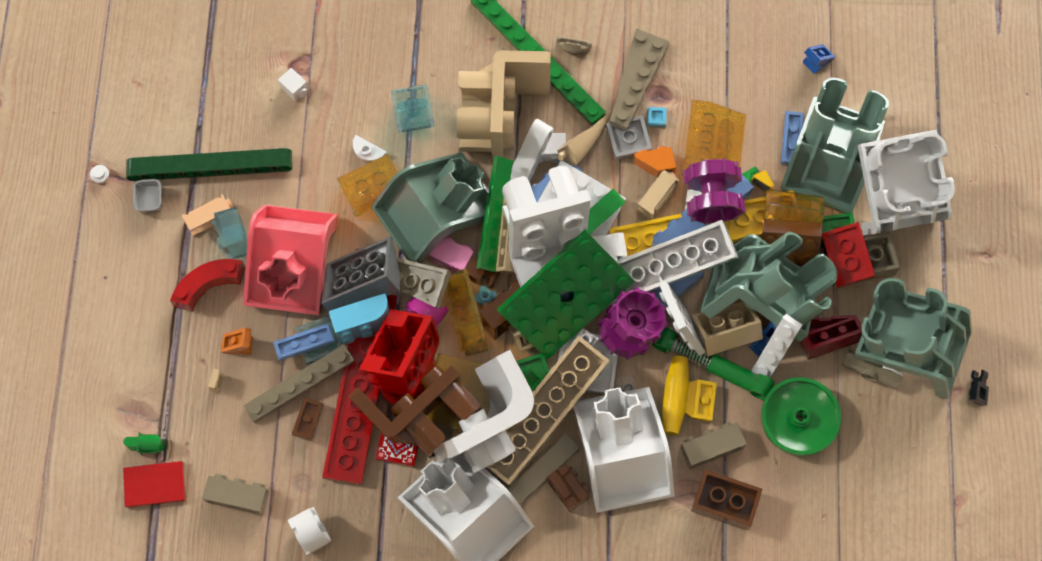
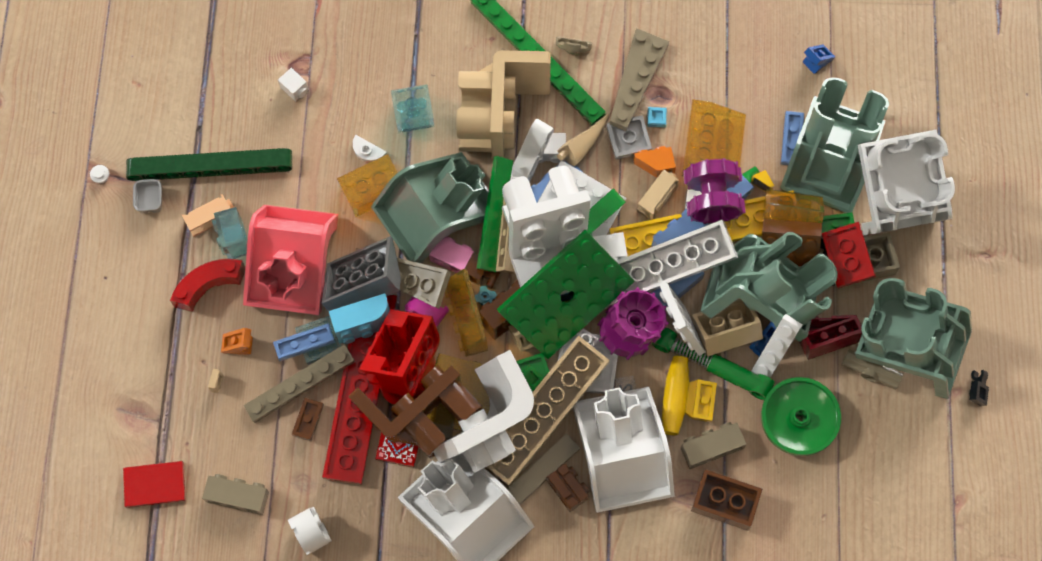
green arm [123,432,164,456] -> none

